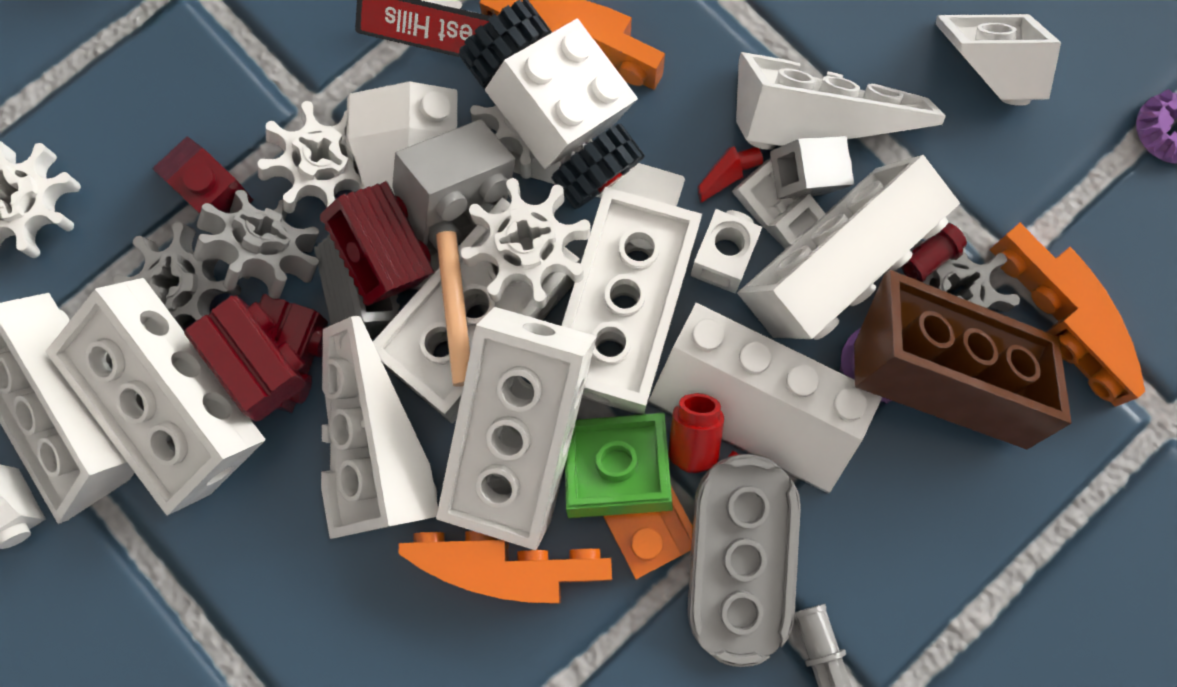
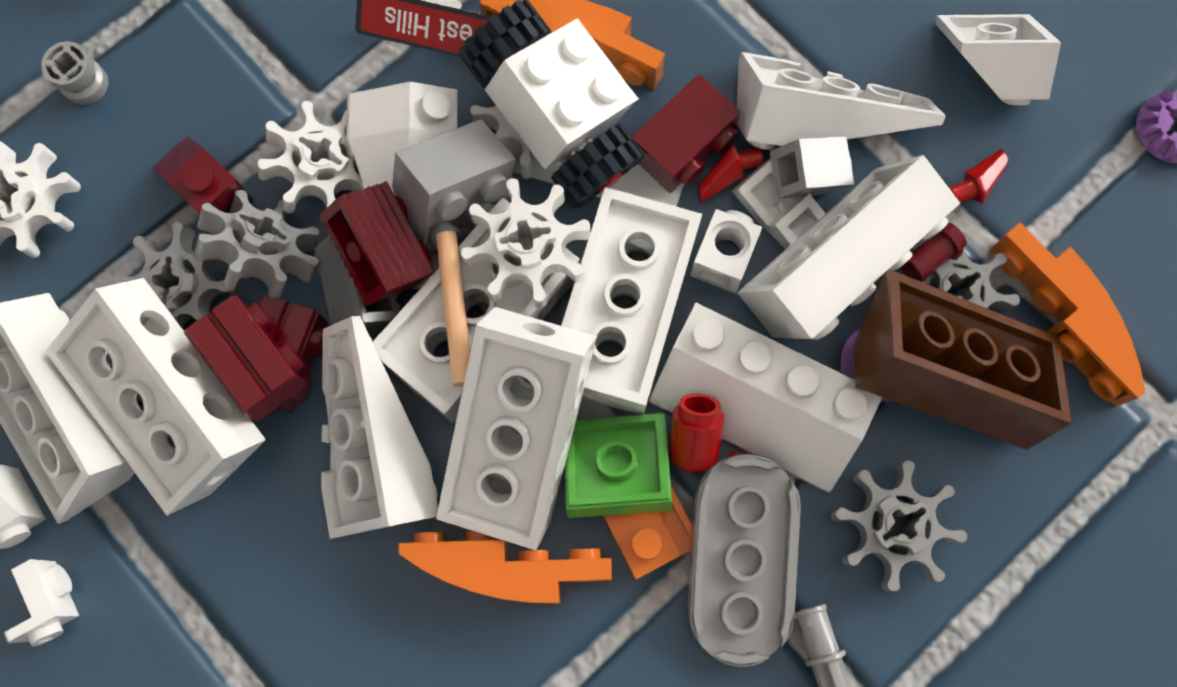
none -> white bracket [4,559,79,647]
none -> light grey wheel [41,41,109,106]
none -> dark red brick [632,74,741,194]
none -> light grey gear [831,460,967,592]
none -> red bar [949,149,1008,204]

